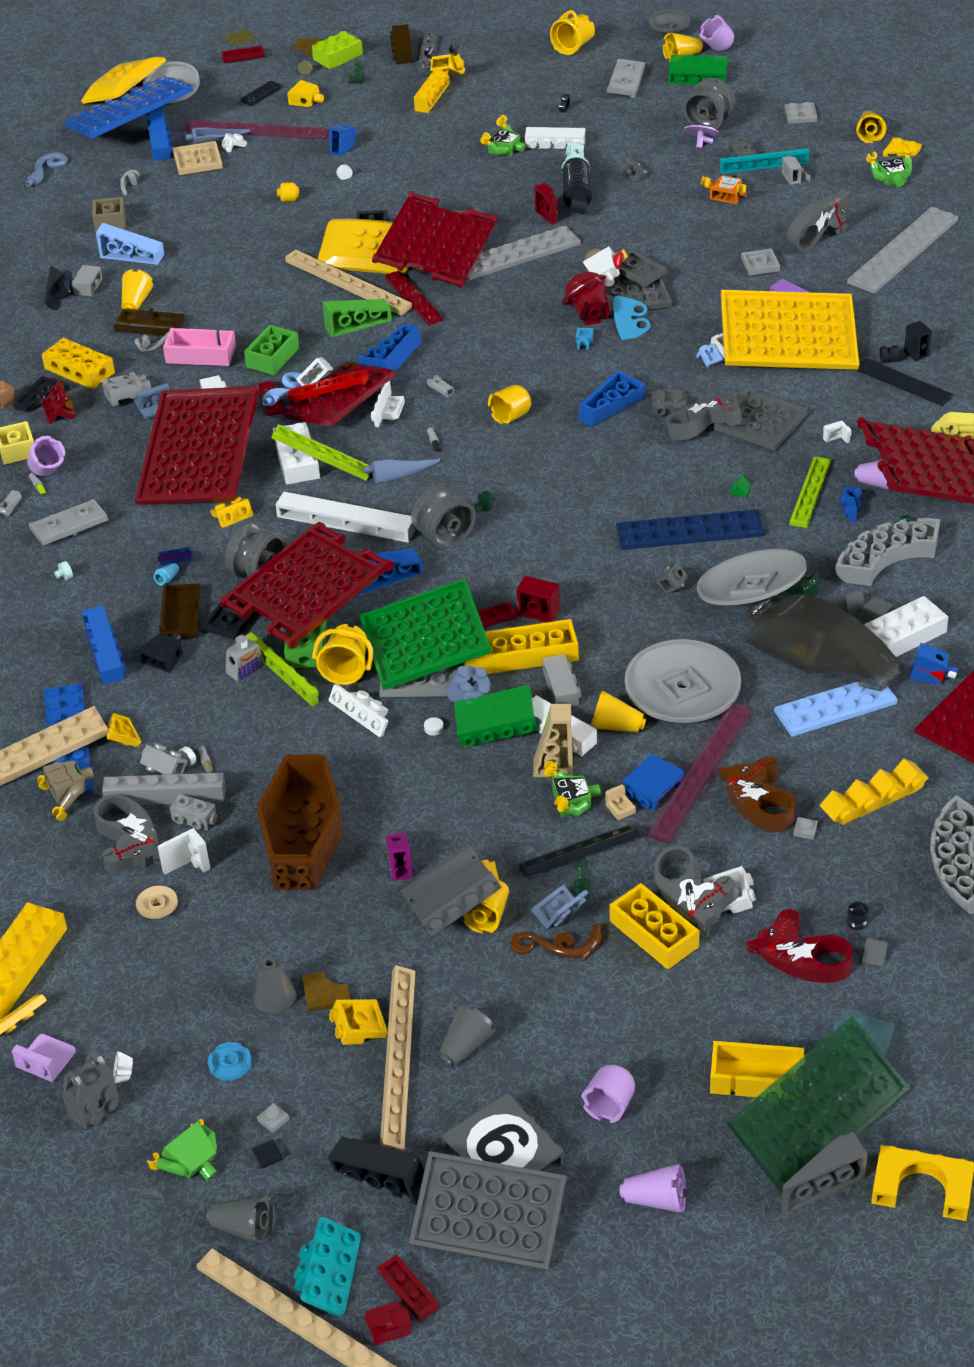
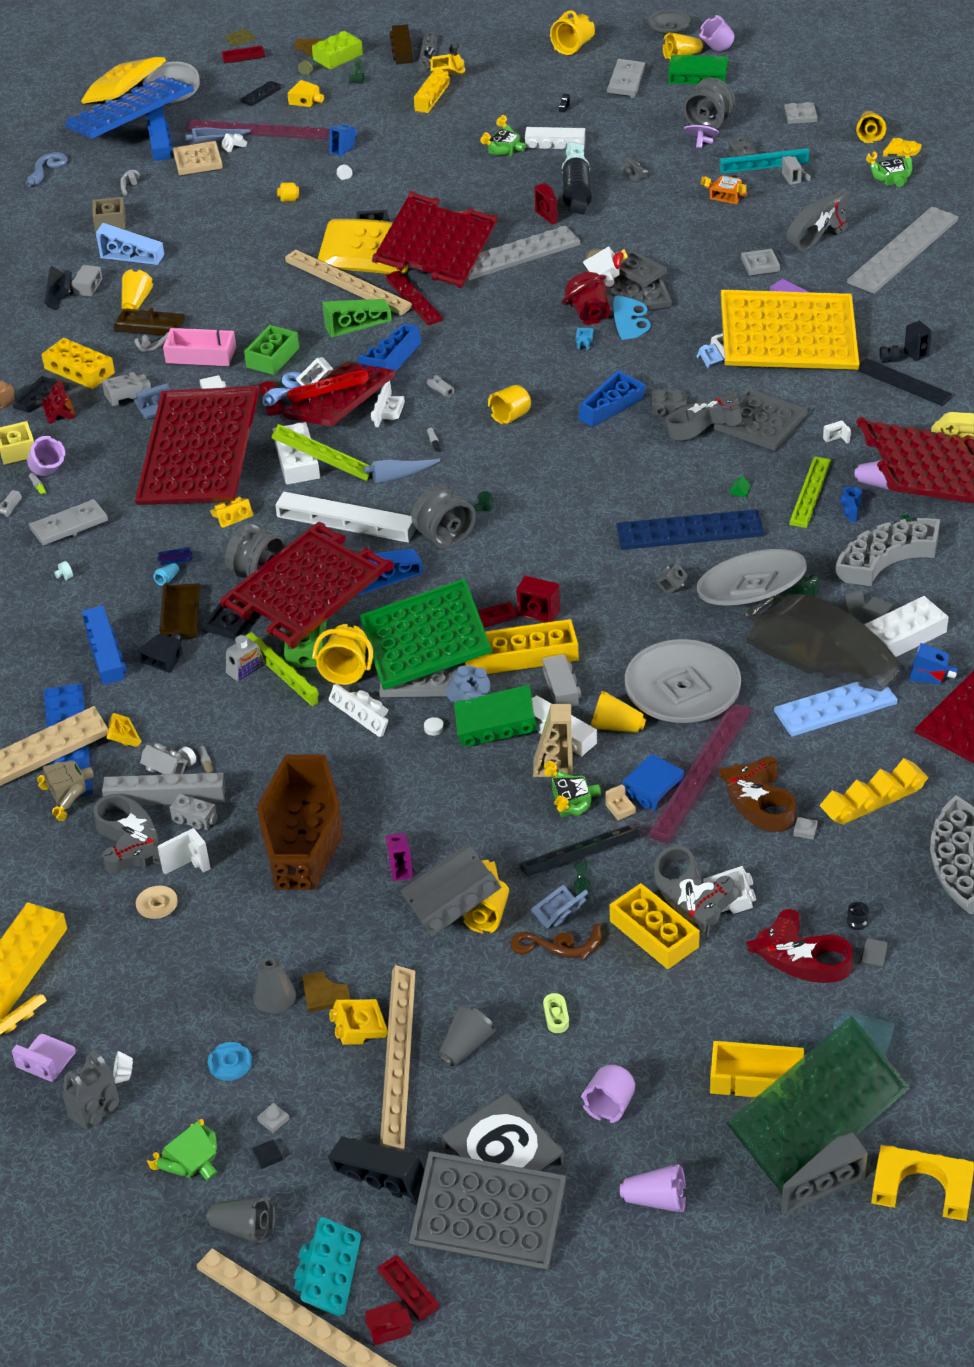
none -> yellowish green plate [543,993,569,1033]

